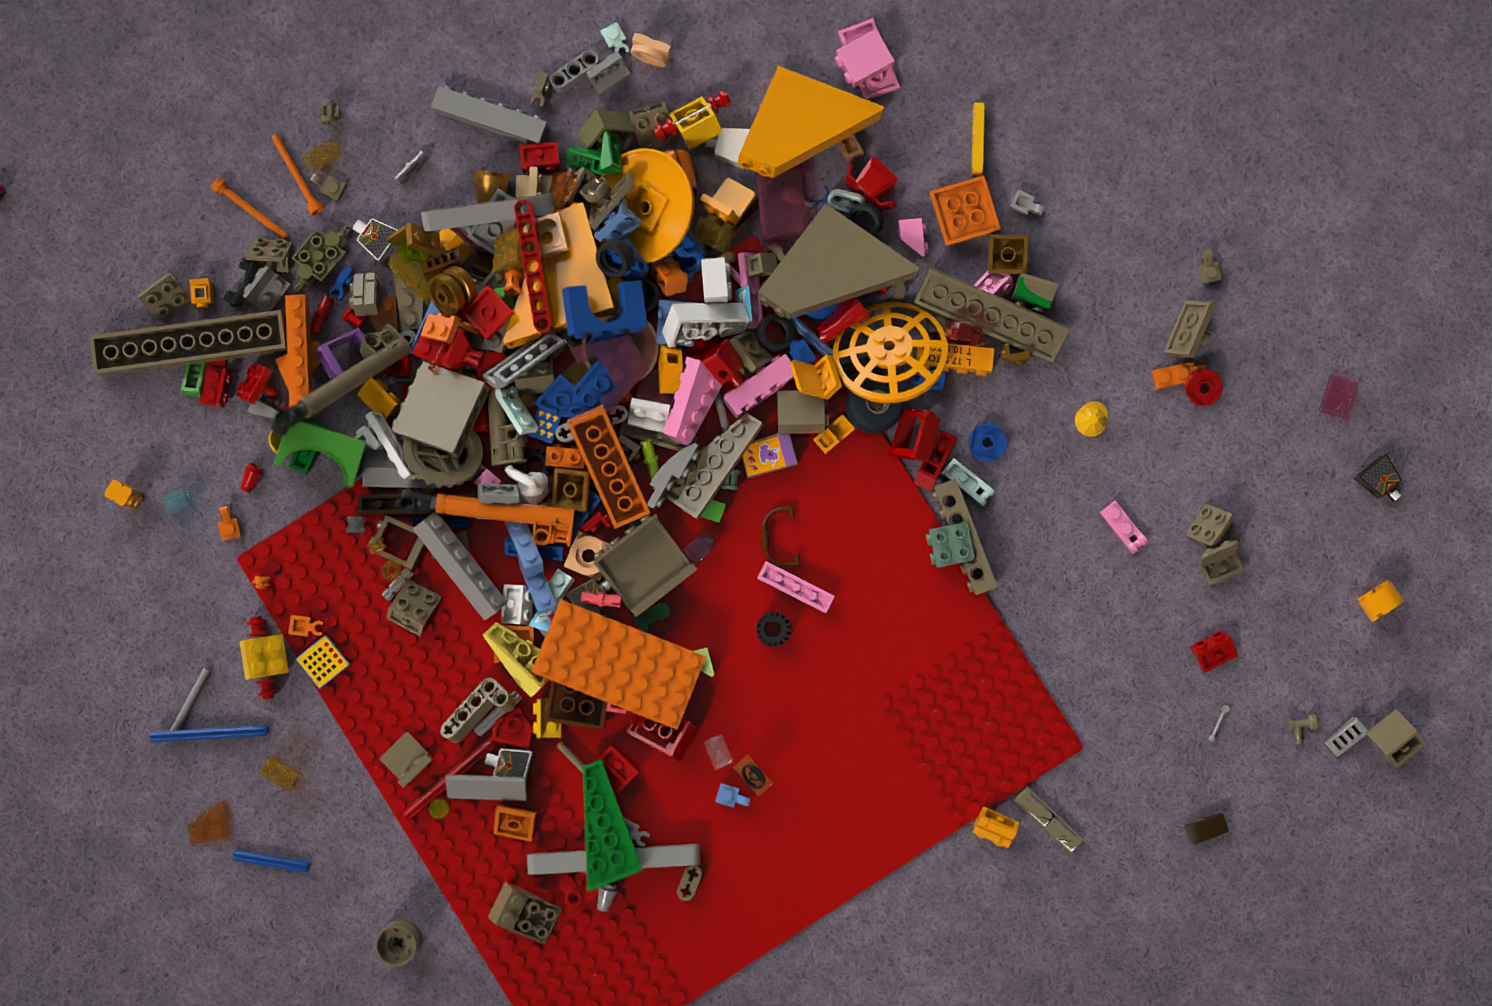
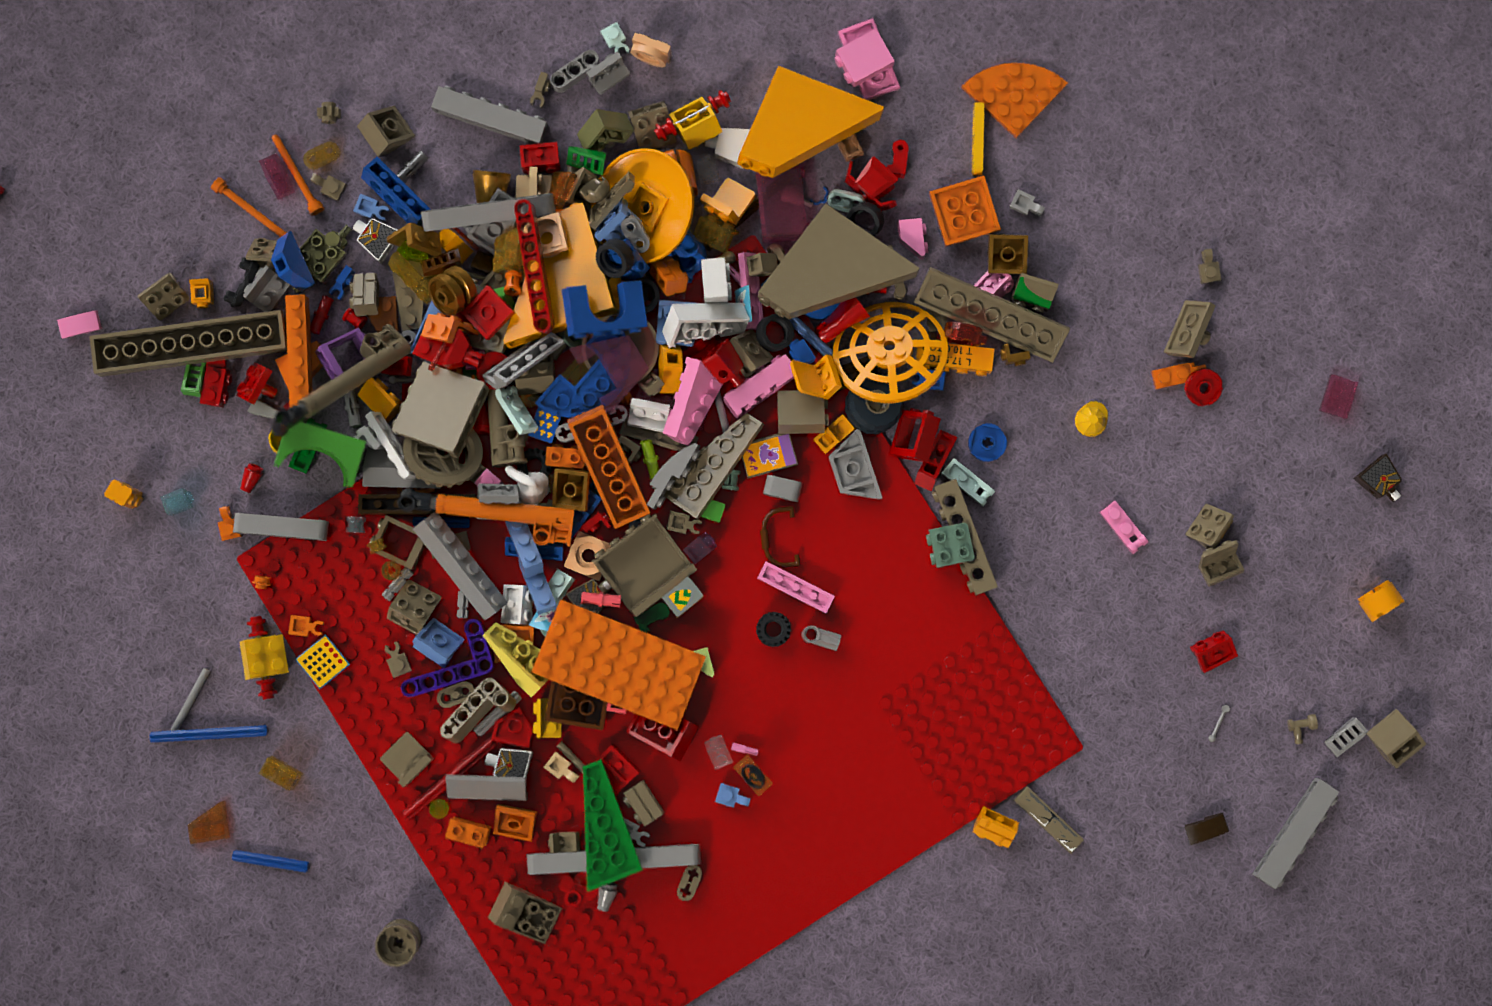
green slope [600,130,622,175] -> none
none -> bright pink slope [57,310,102,339]
none -> light grey beam [233,513,329,541]
none -> clear pink slope [259,153,295,200]
none -> blue slope [271,231,315,292]
none -> light grey pin [344,389,362,427]
none -> medium blue plate [353,194,390,221]
none -> dark tan slope [357,105,415,157]
none -> blue brick [361,157,431,226]
none -> dark tan plate [385,641,412,678]
none -> dark purple beam [401,619,495,697]
none -> medium blue bracket [412,617,465,668]
none -> dark tan plate [437,681,475,708]
none -> orange hips [445,816,492,848]
none -> light grey axle [457,590,469,618]
none -> tan plate [544,752,579,783]
none -> dark tan bracket [548,832,580,853]
none -> light grey plate [621,215,650,253]
none -> dark tan brick [623,780,665,826]
none -> dark tan plate [637,372,664,396]
none -> light grey piece [662,577,704,618]
none -> dark tan plate [666,511,702,534]
none -> bright pink pin [731,743,759,756]
none -> light grey beam [763,475,803,502]
none -> light grey piece [801,626,841,651]
none -> light grey wing [828,429,882,499]
none -> red leg [887,140,909,178]
none -> orange plate [961,63,1068,138]
none -> light grey brick [1252,778,1339,889]

